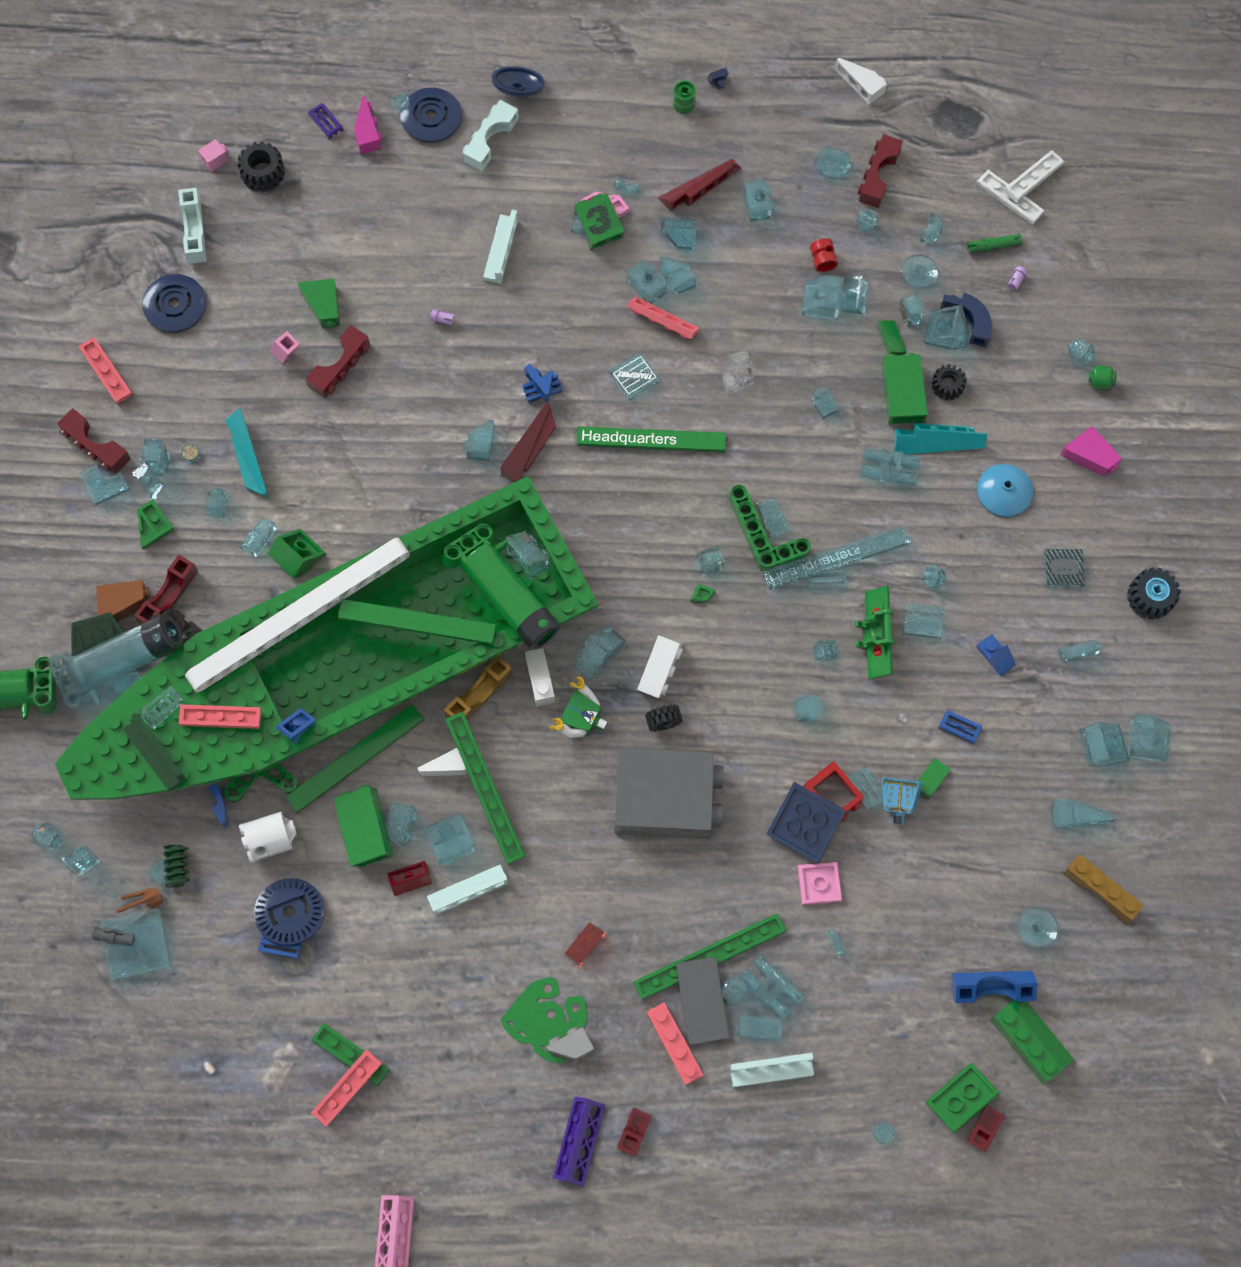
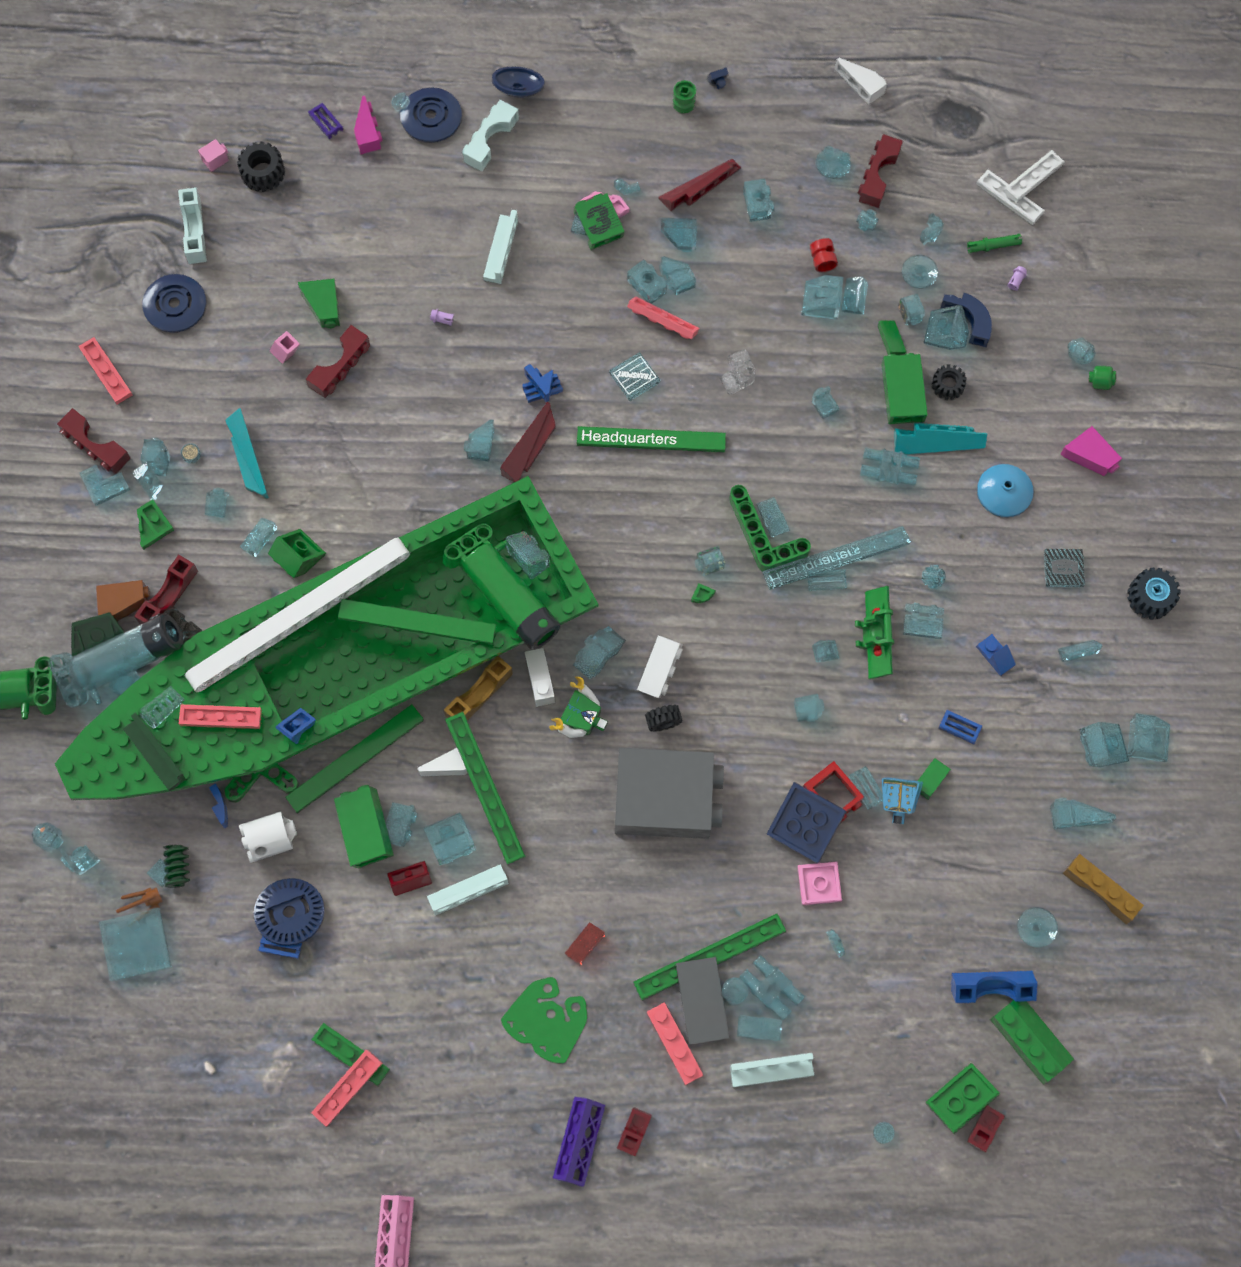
dark grey pin [92,927,135,947] -> none
light grey slope [546,1027,594,1061] -> none

